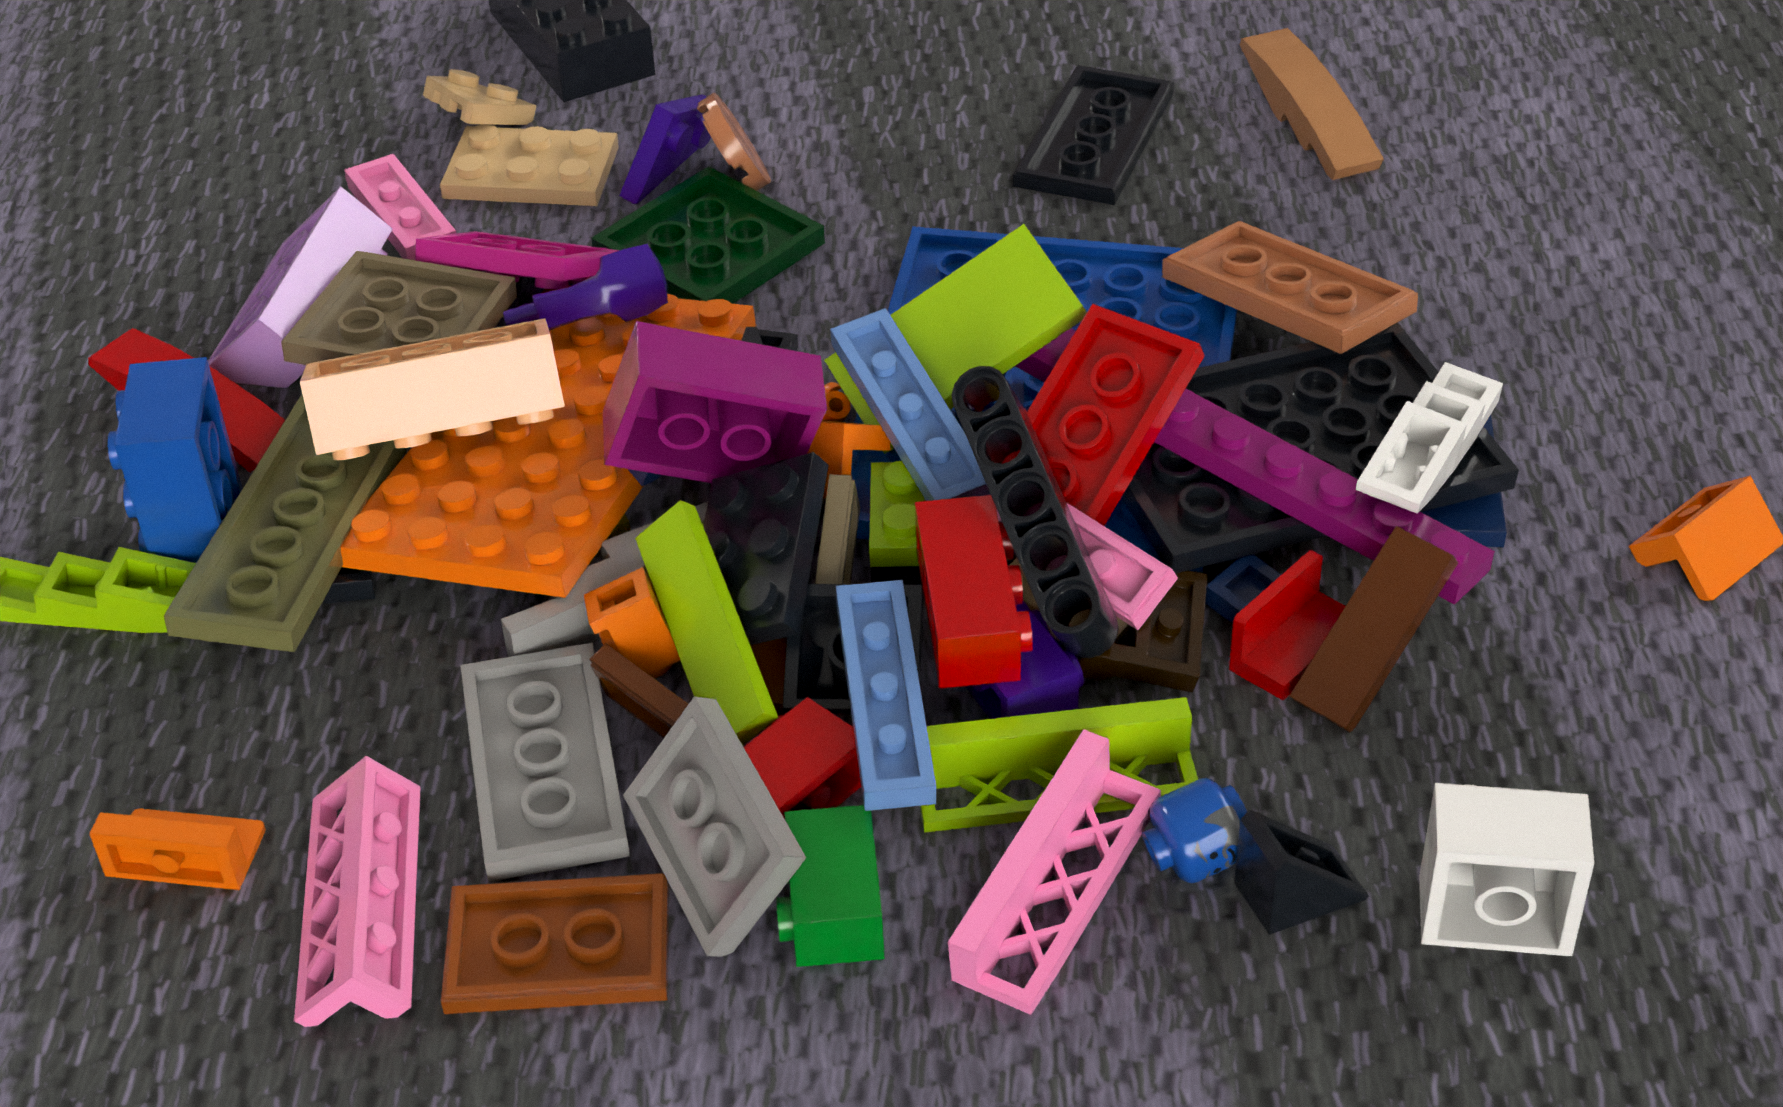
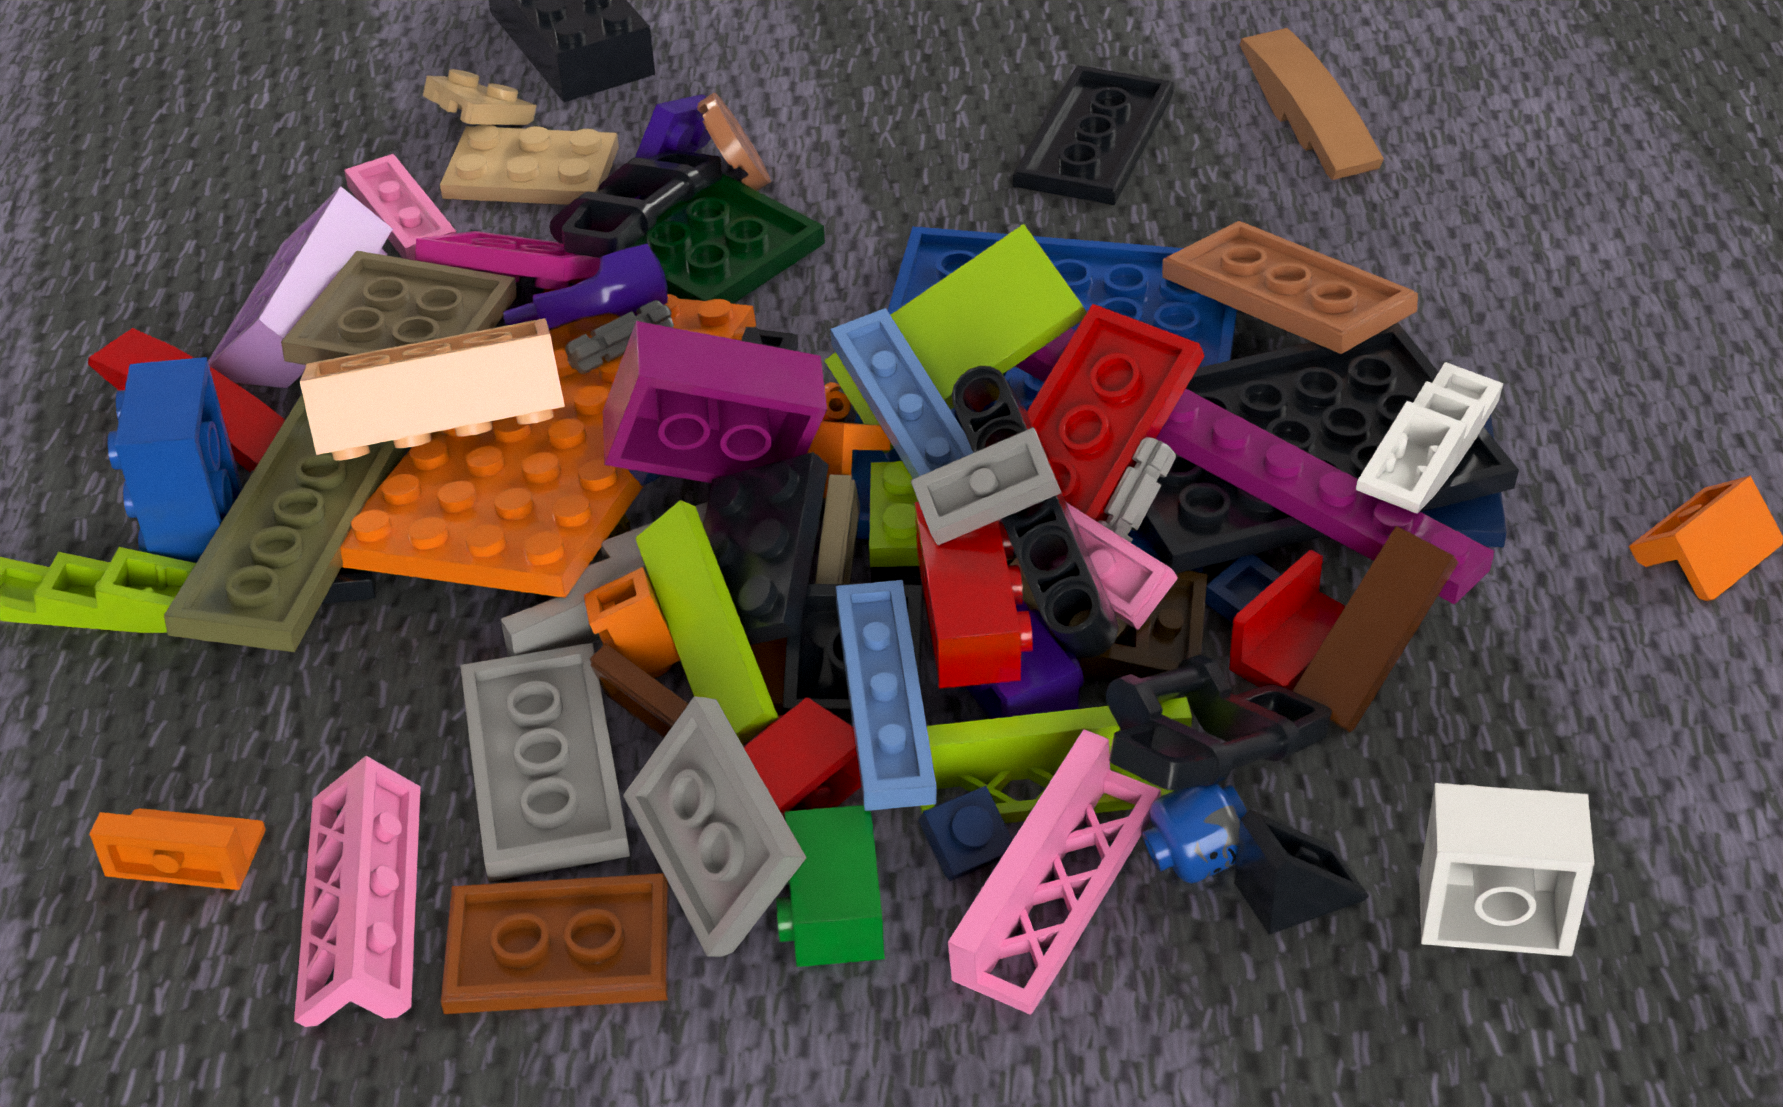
none -> black bar [550,150,722,258]
none -> dark grey axle [565,300,674,374]
none -> light grey plate [911,427,1062,546]
none -> dark blue plate [918,786,1013,881]
none -> light grey axle [1098,437,1176,543]
none -> black bar [1106,654,1332,791]

